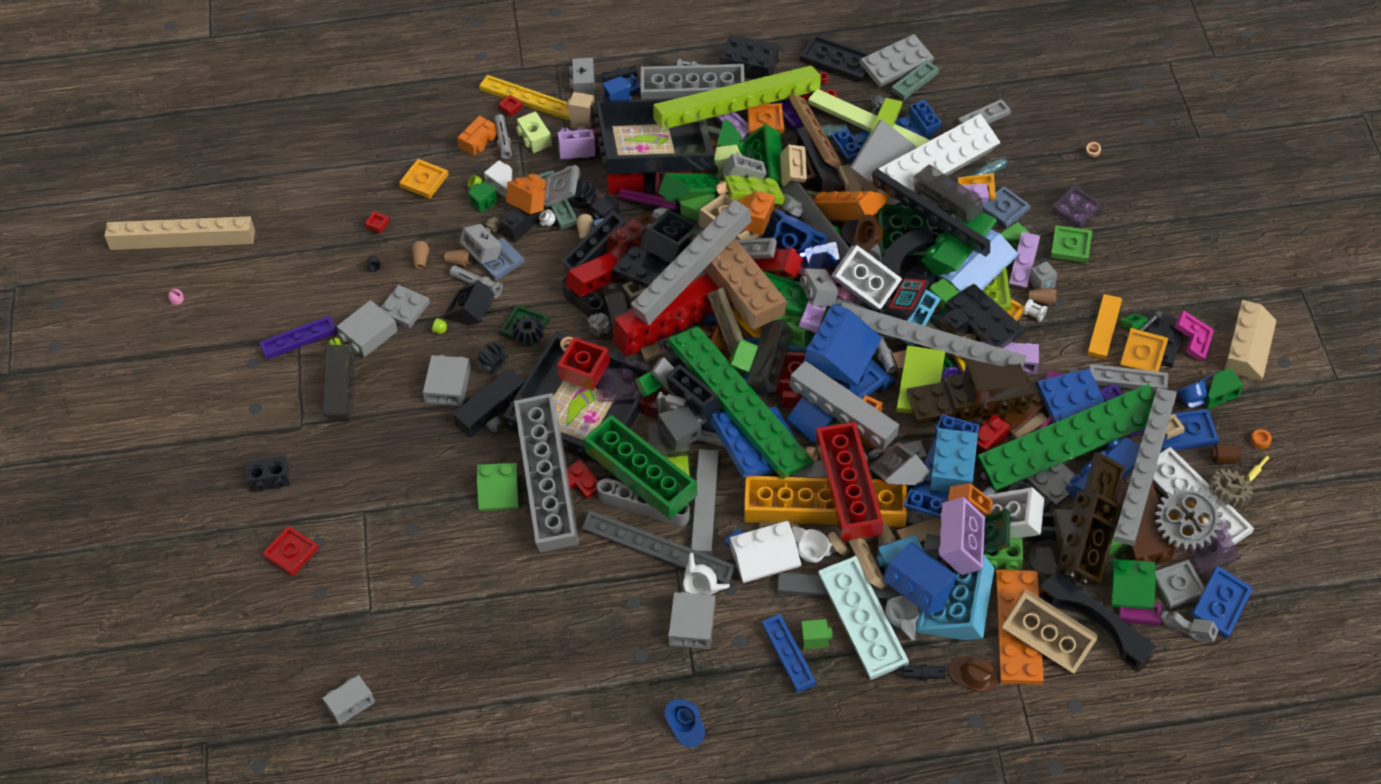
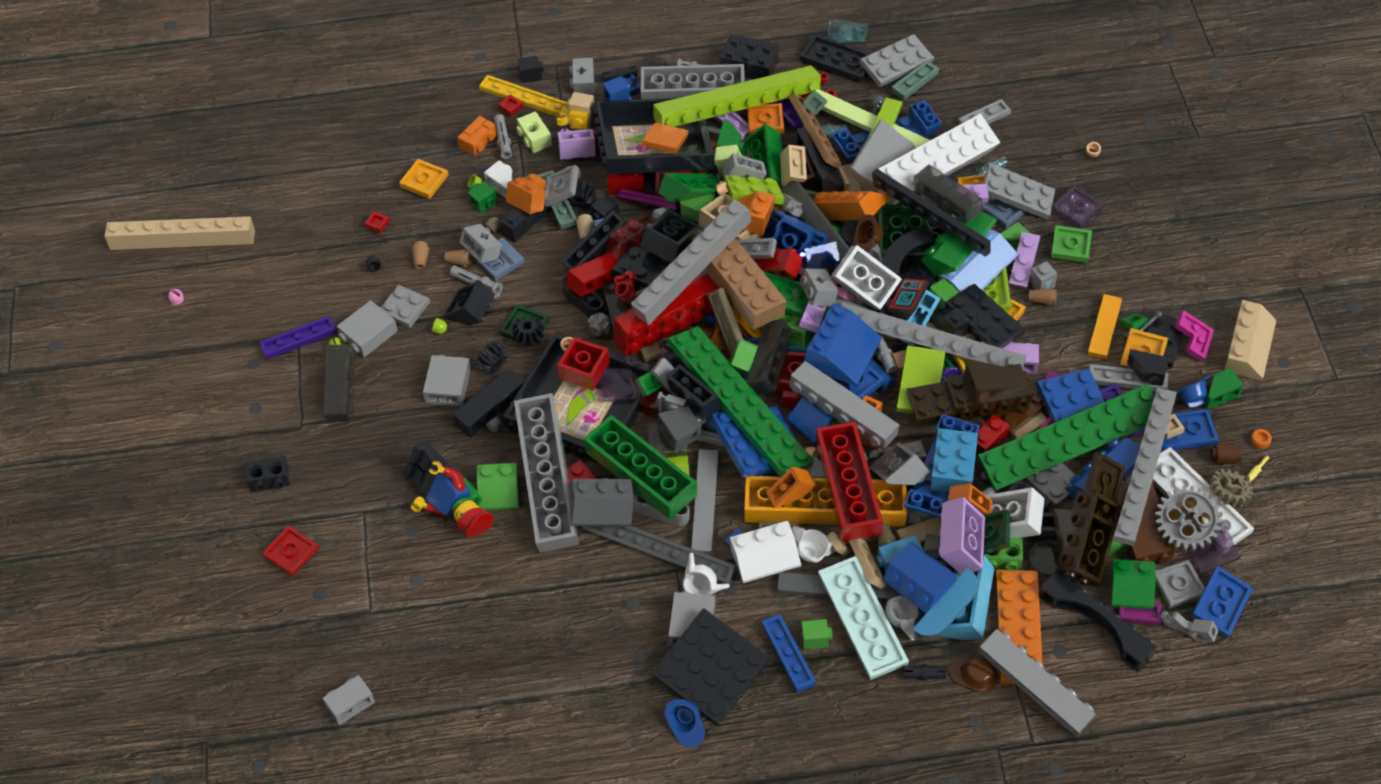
white plate [539,209,556,227] -> none
tan slope [1002,589,1097,673] -> none
white bush [1023,299,1047,322] -> none
none -> piece [401,443,494,538]
none -> black brick [517,55,544,83]
none -> yellow plate [557,110,589,130]
none -> dark grey slope [568,479,634,526]
none -> red plate [613,271,636,304]
none -> orange tile [642,123,688,154]
none -> black plate [652,608,770,725]
none -> orange slope [766,467,815,508]
none -> sand green plate [802,90,827,115]
none -> clear light blue slope [827,20,868,43]
none -> dark azure brick [913,567,978,637]
none -> light grey brick [979,629,1096,737]
none -> light grey plate [983,163,1055,220]
none -> black slope [1127,349,1169,386]

